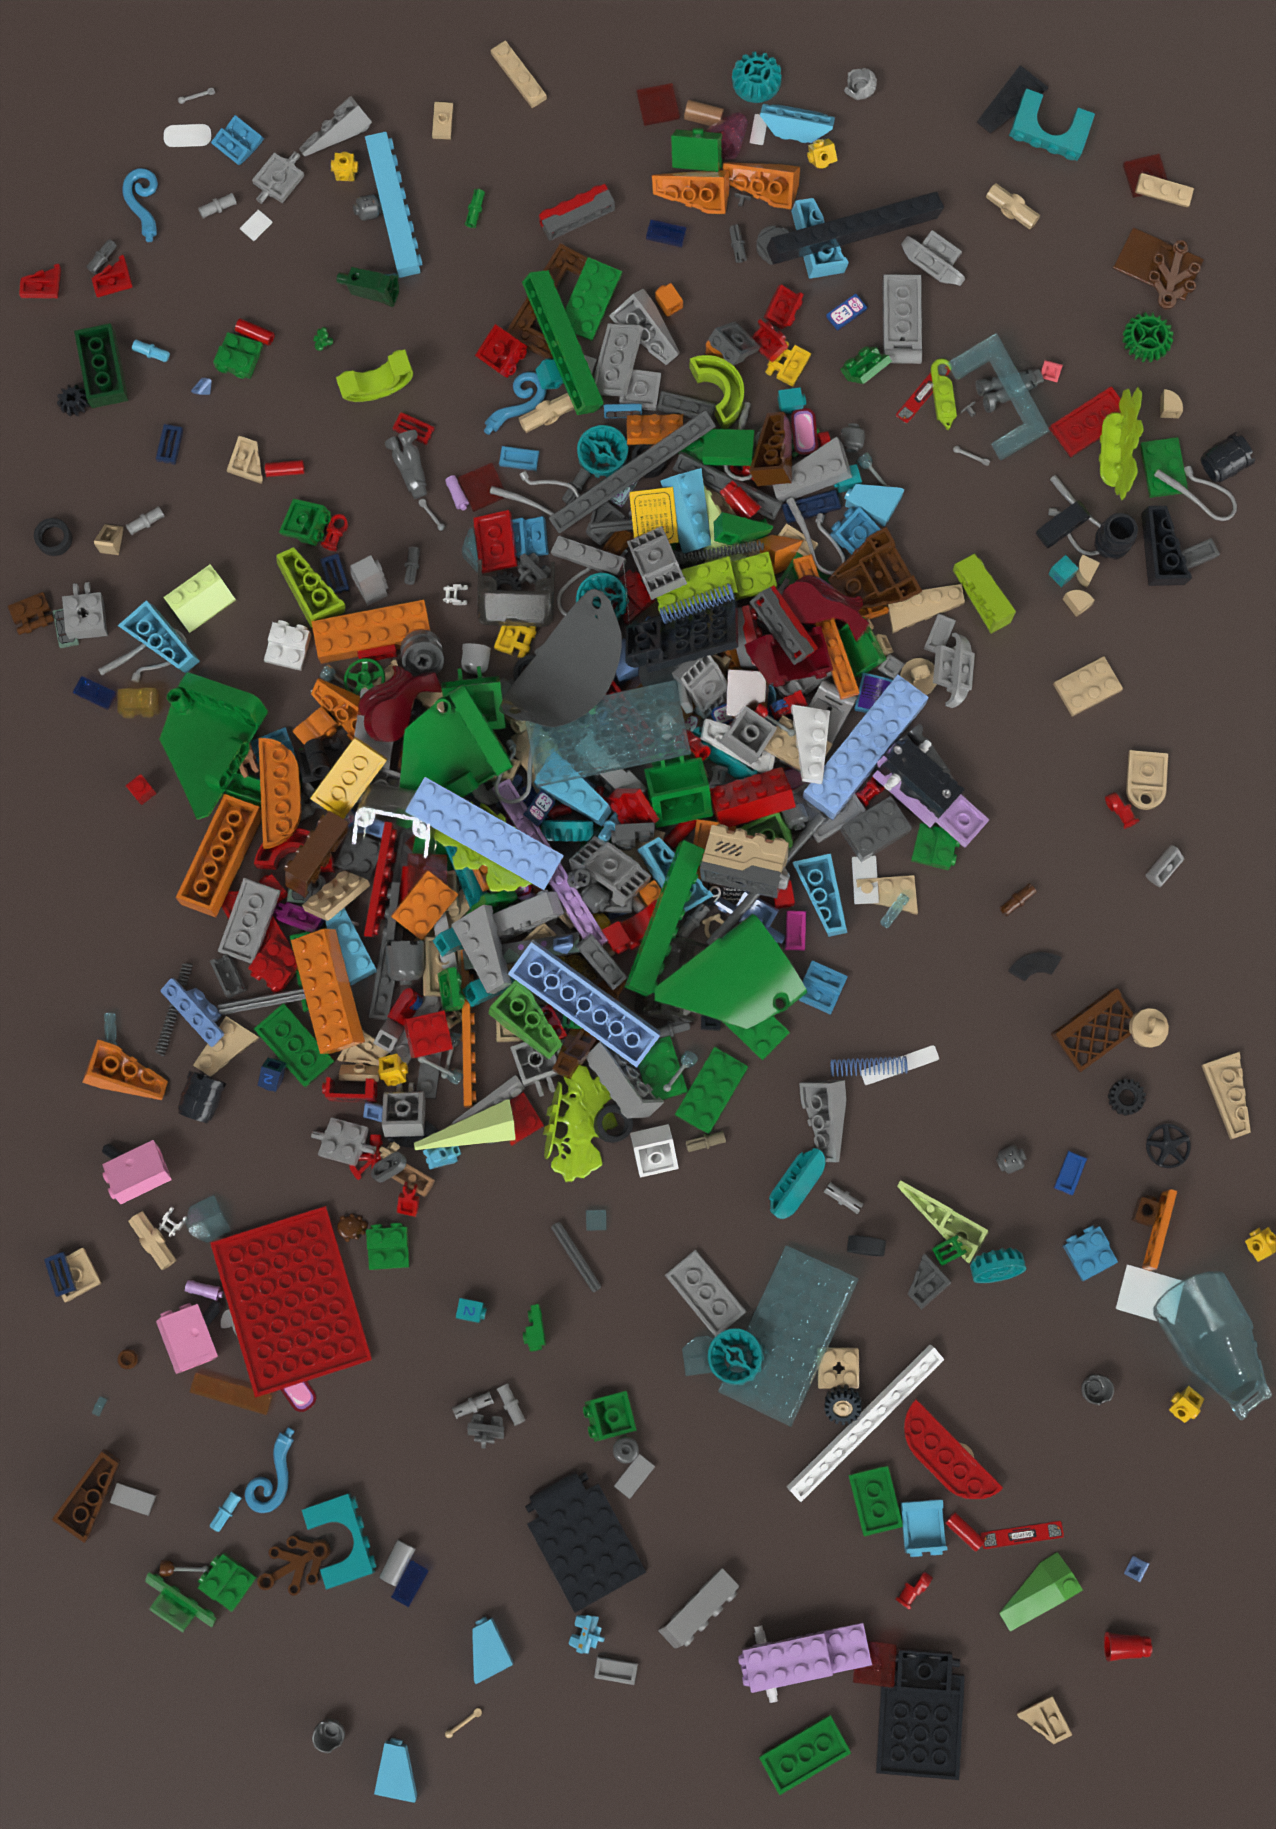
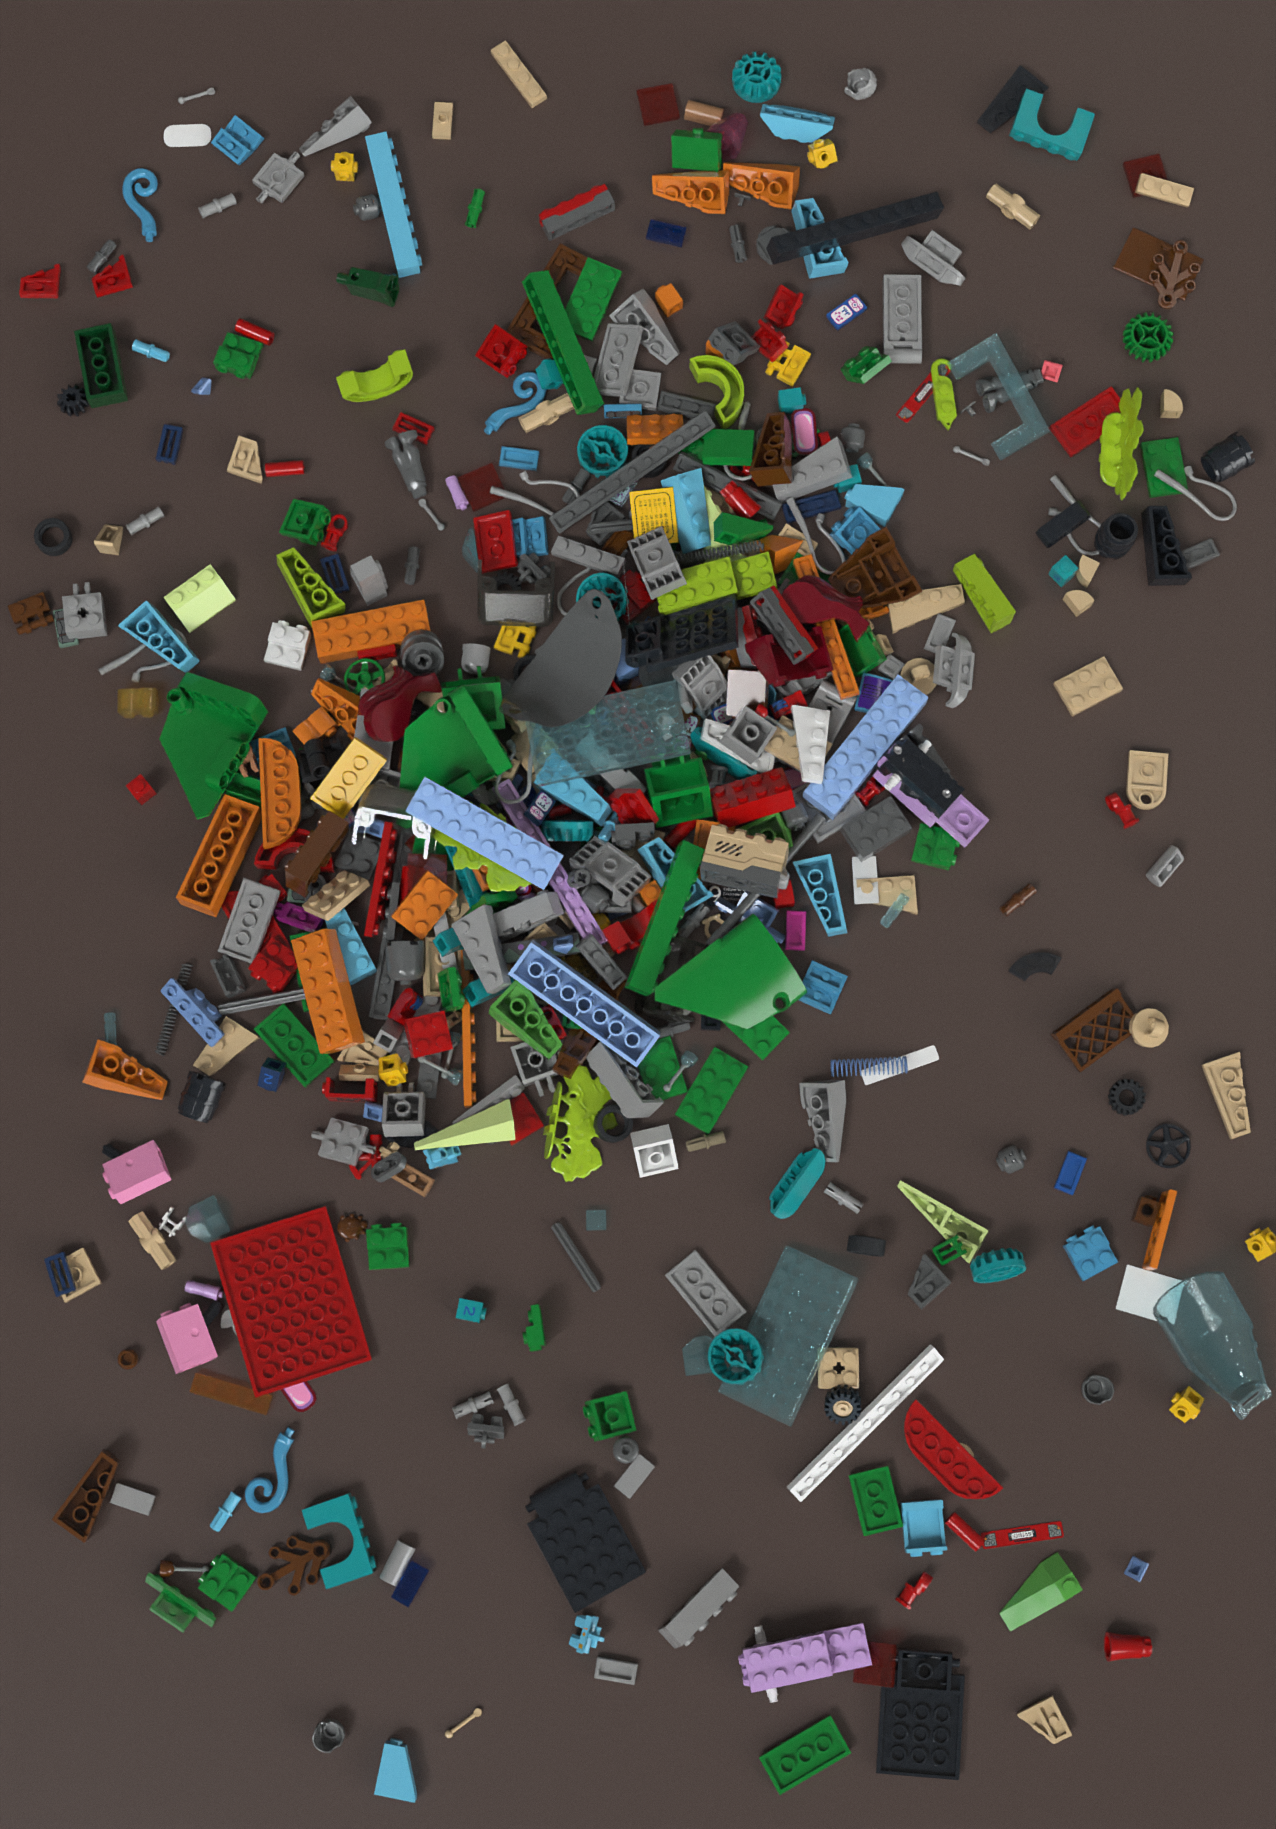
clear blue plate [73,676,117,710] -> none
clear light blue piece [92,1396,107,1416] -> none
white sticker [240,210,273,241] -> none
green plant [313,327,333,351] -> none
red plate [397,1182,420,1217] -> none
white piece [443,584,468,605] -> none
medium azure slope [472,1617,514,1684] -> none
medium blue piece [660,583,735,624] -> none
red connector [674,729,711,761] -> none
white sticker [750,114,767,145] -> none

